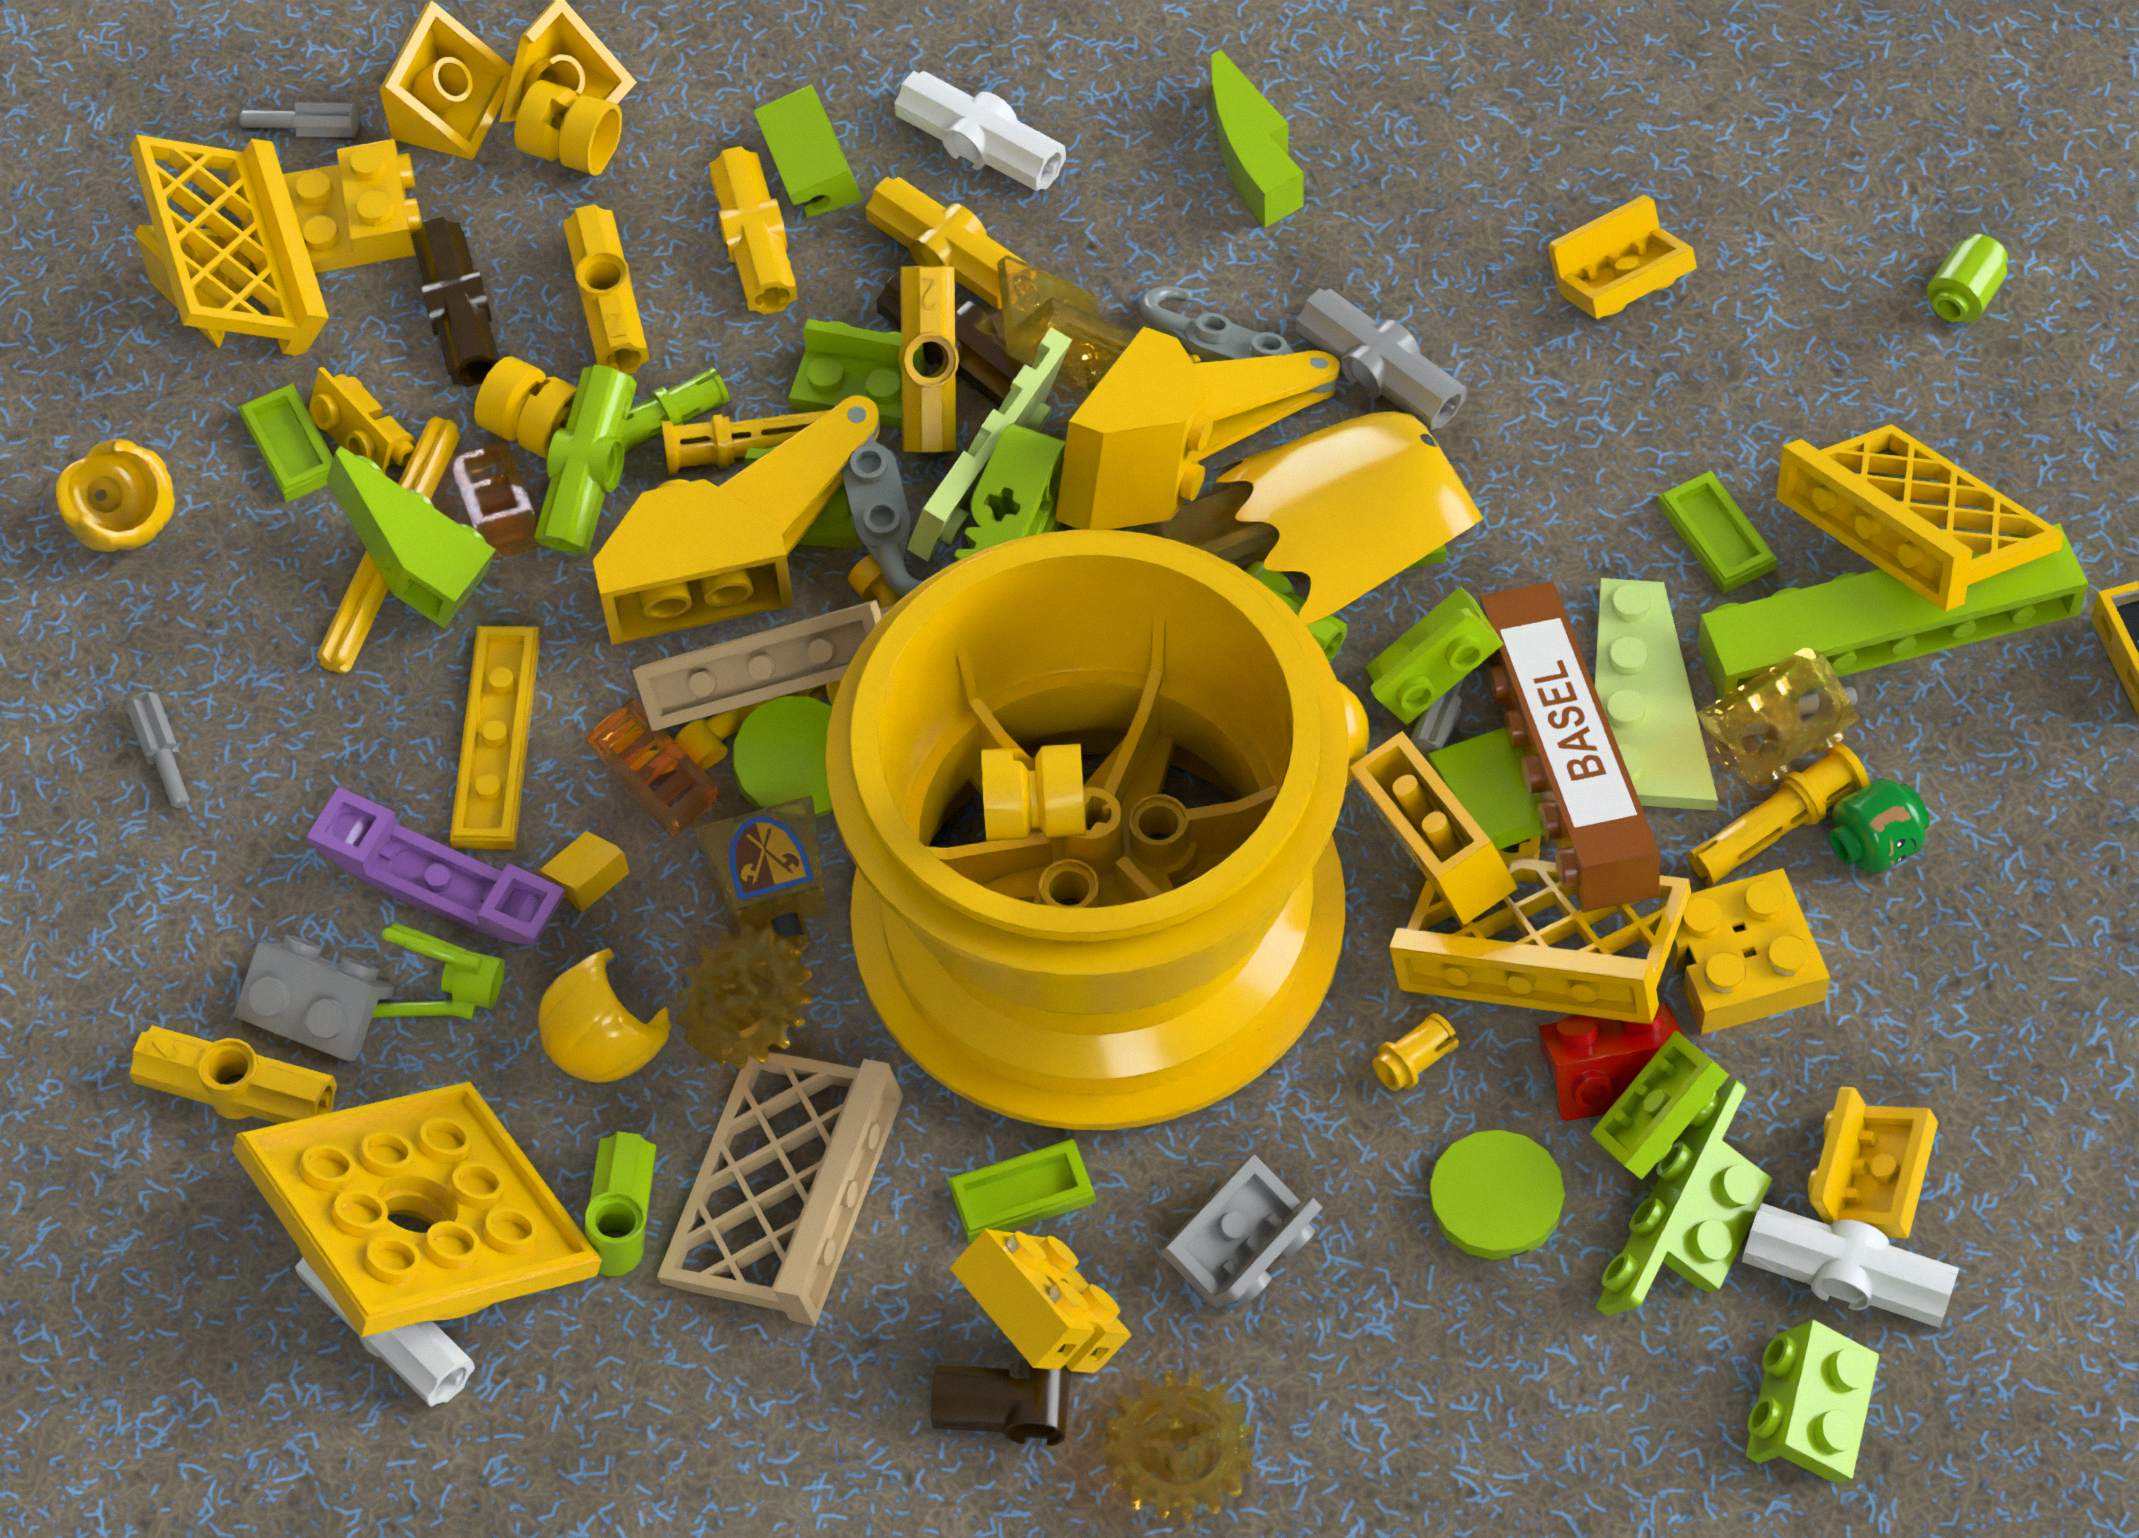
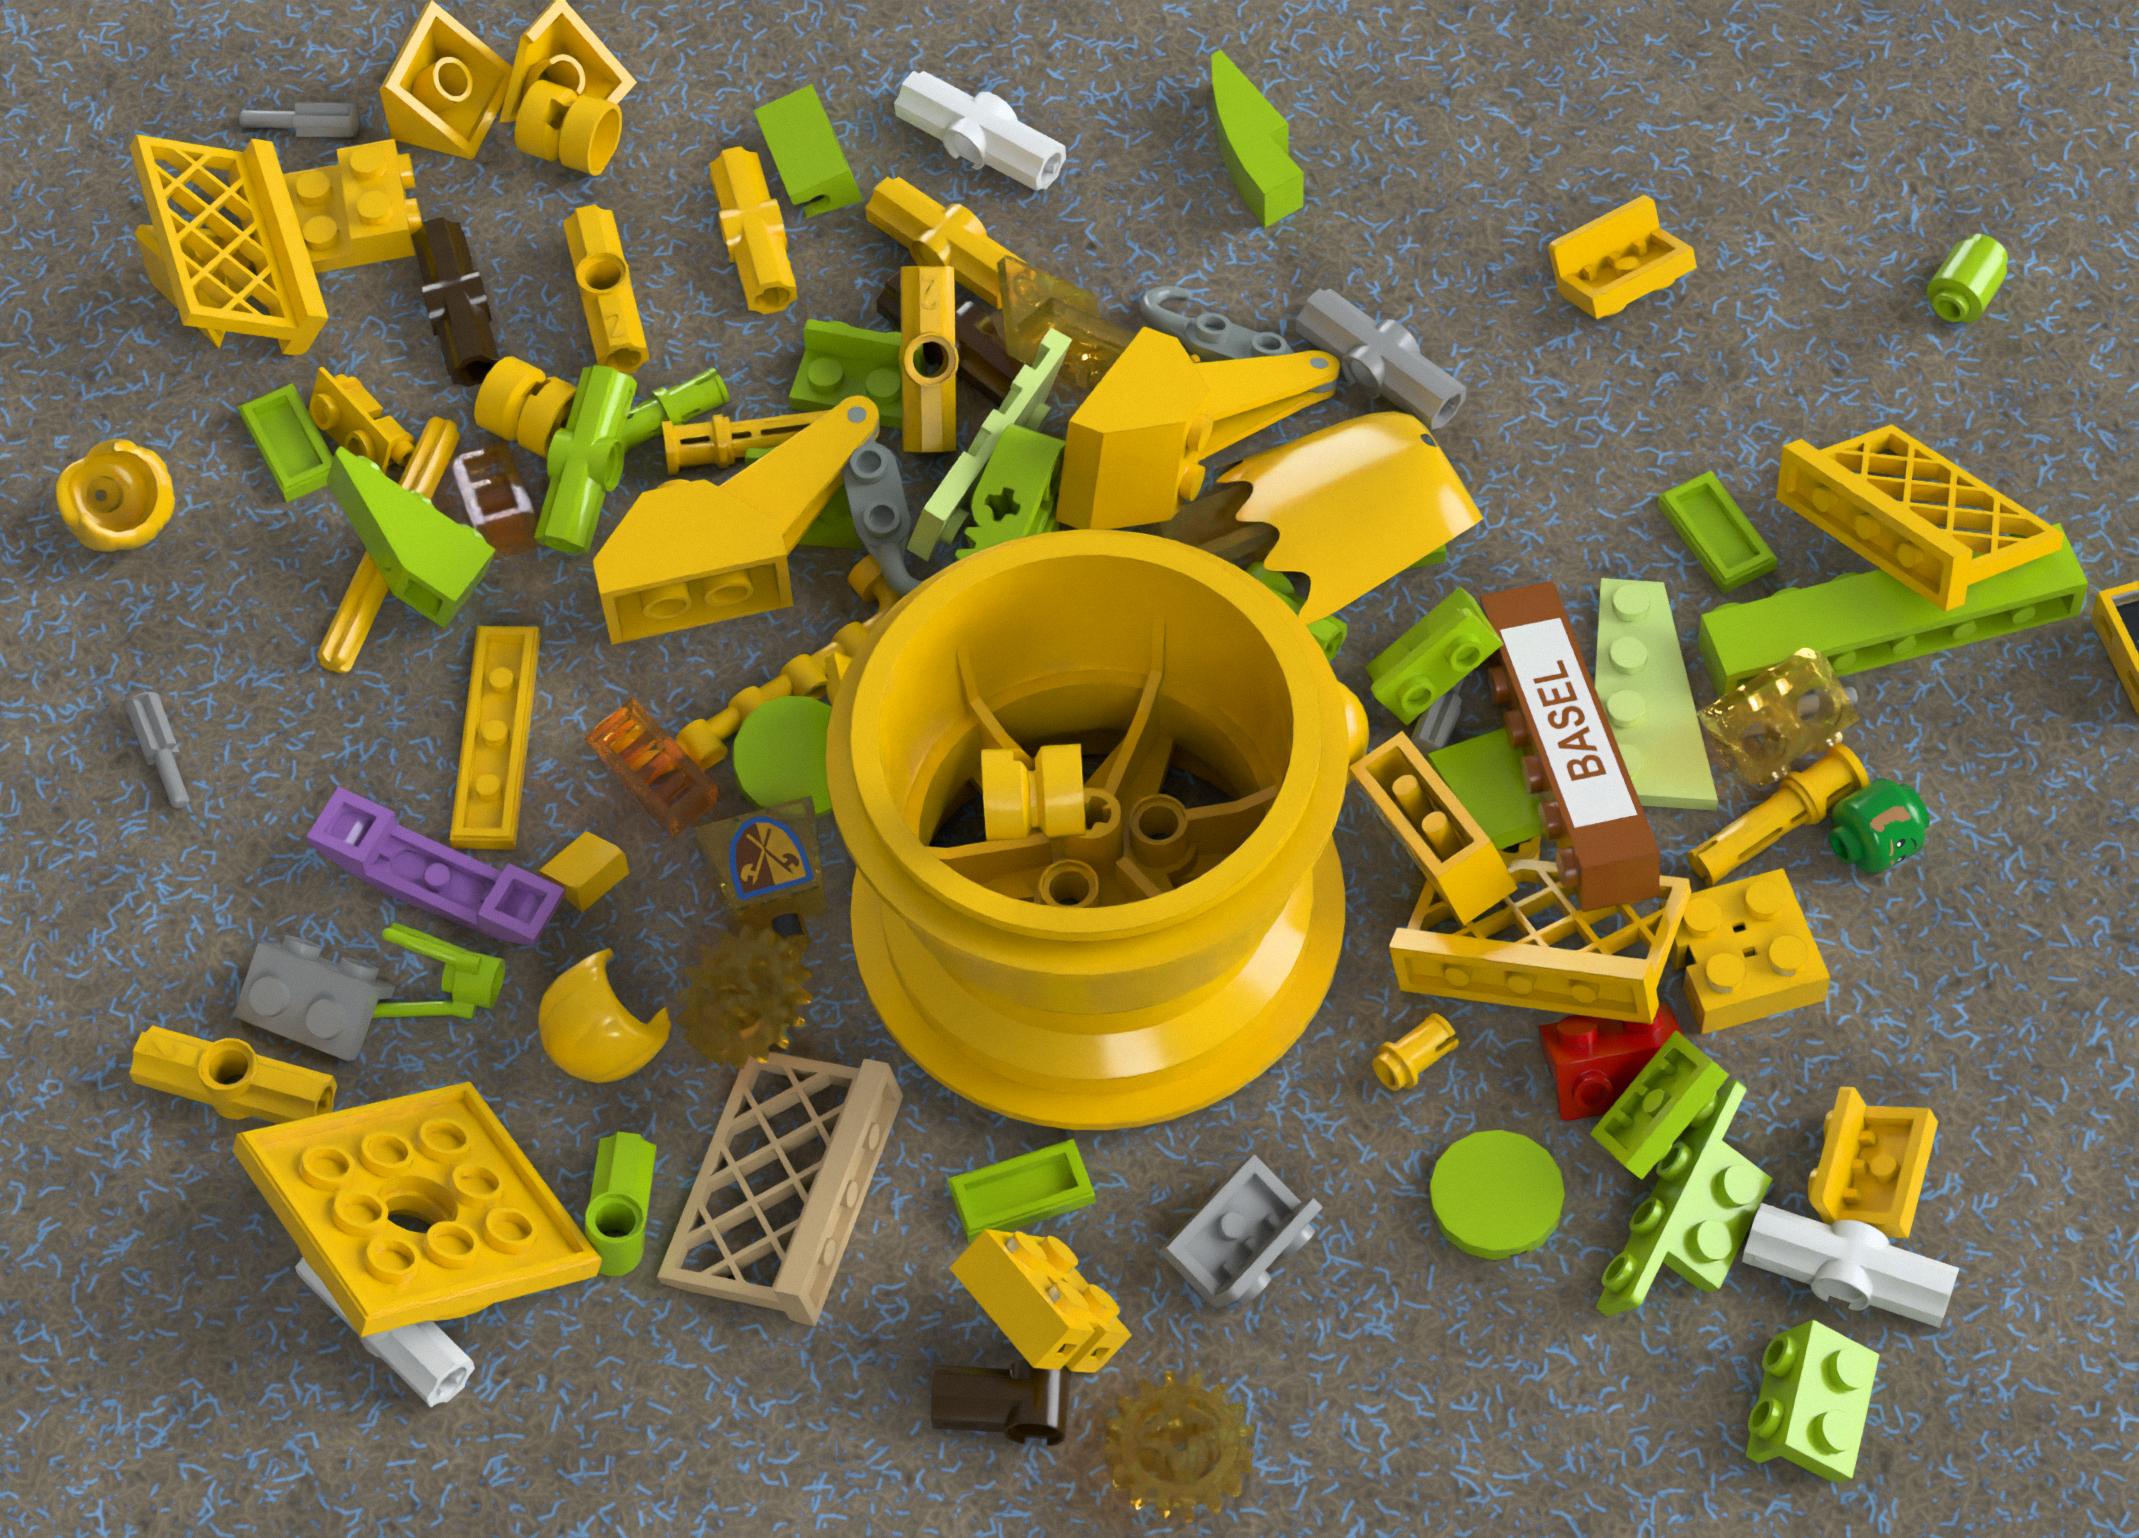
tan fence [632,600,893,731] -> none

